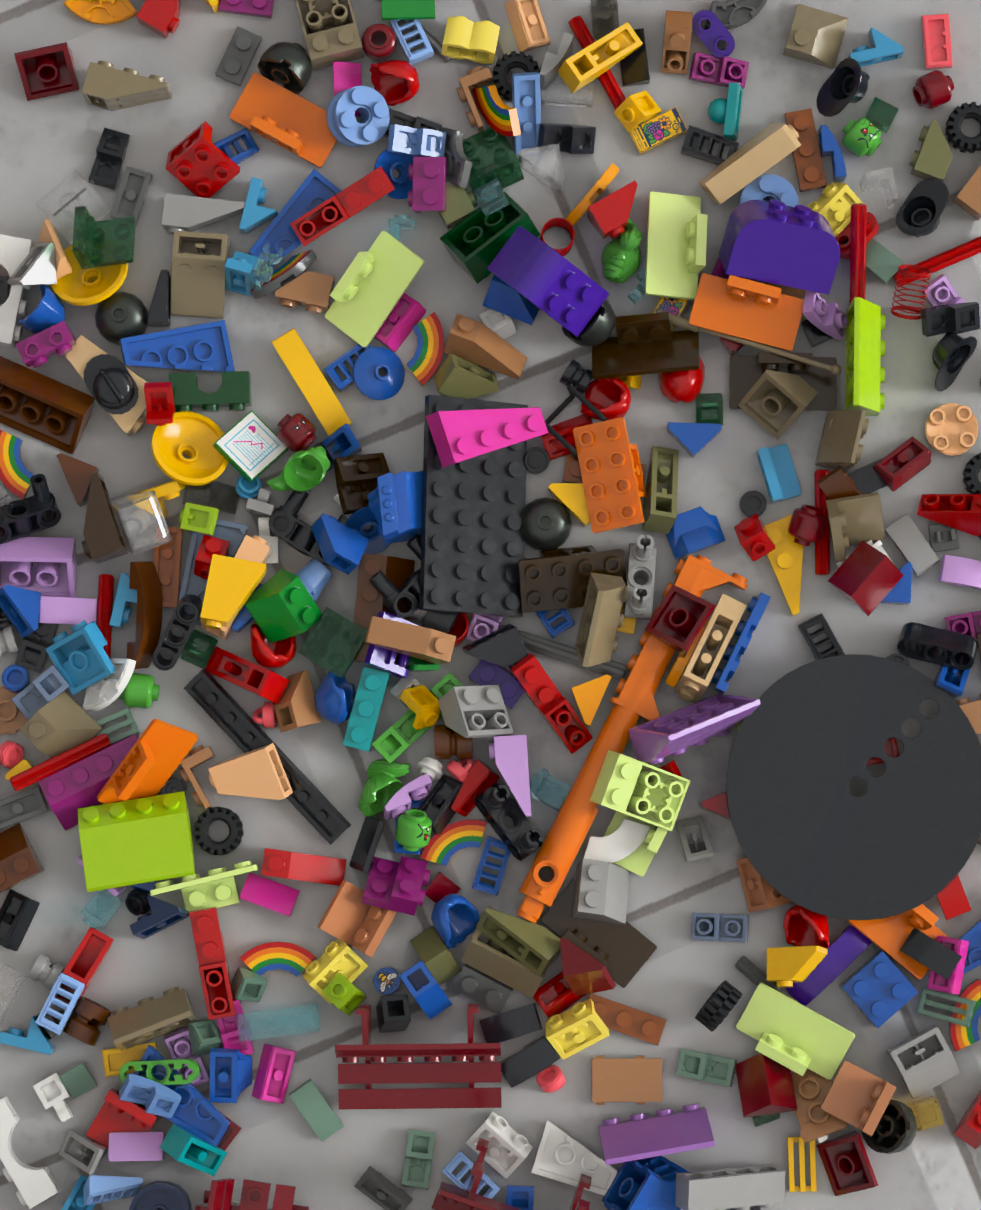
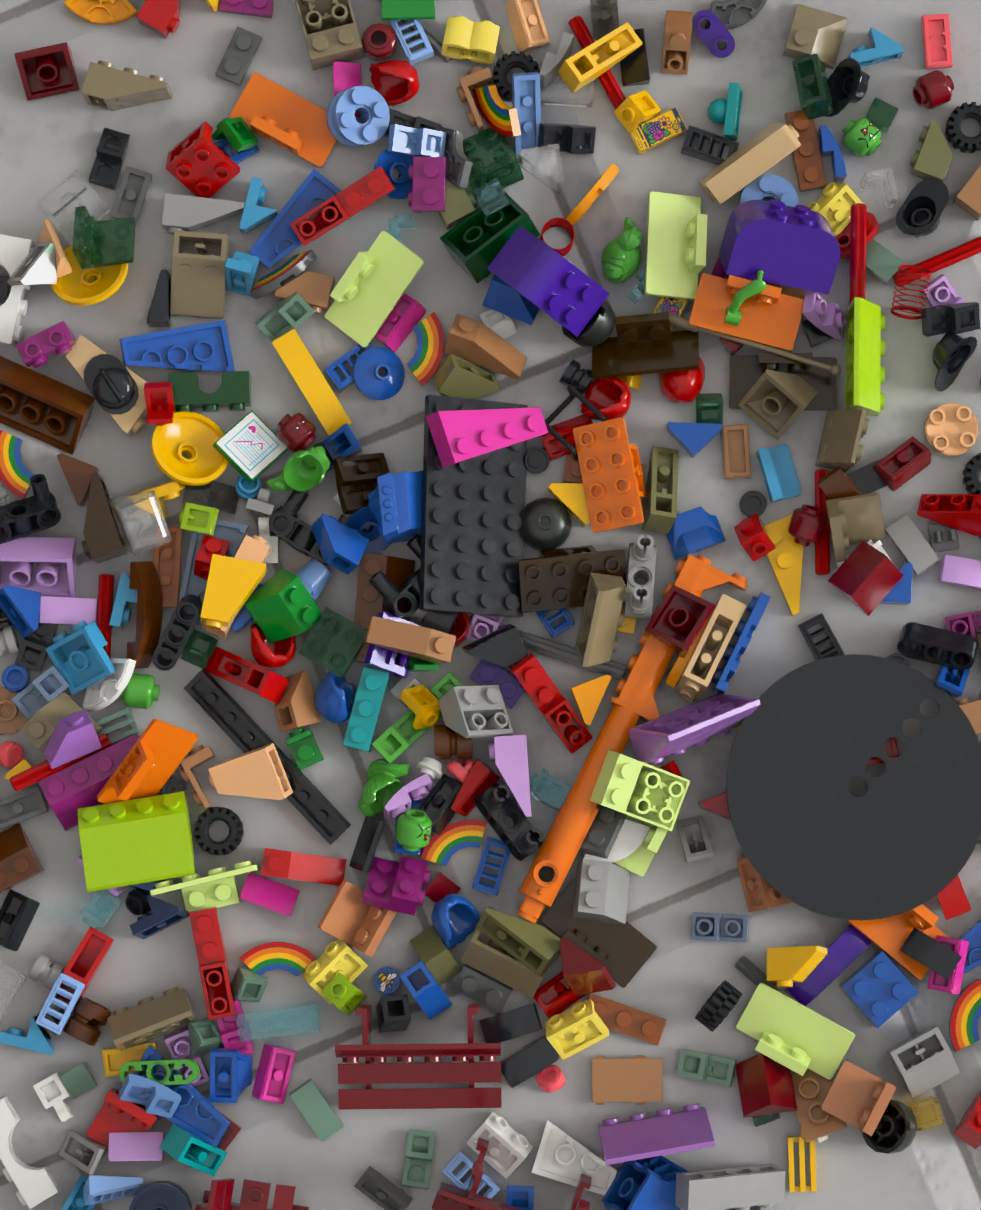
blue hair [19,285,65,334] -> none
pearl dark grey cylinder [95,291,148,346] -> none
clear light blue plate [250,243,283,291] -> none
coral tile [252,702,278,728] -> none
pearl dark grey cylinder [258,42,312,94] -> none
red slope [587,180,638,239] -> none
magenta slope [689,52,749,89] -> none
red hair [783,905,829,948] -> none
dark red slope [816,1130,878,1196] -> none
sand green tile [916,987,976,1028] -> none
none -> medium lavender slope [43,709,102,769]
none -> green bracket [211,117,259,152]
none -> sand green slope [255,292,315,341]
none -> green bracket [285,727,324,770]
none -> dark grey plate [580,805,627,859]
none -> medium nougat tile [721,424,751,479]
none -> bright green piece [724,270,767,326]
none -> clear green brick [792,54,834,120]

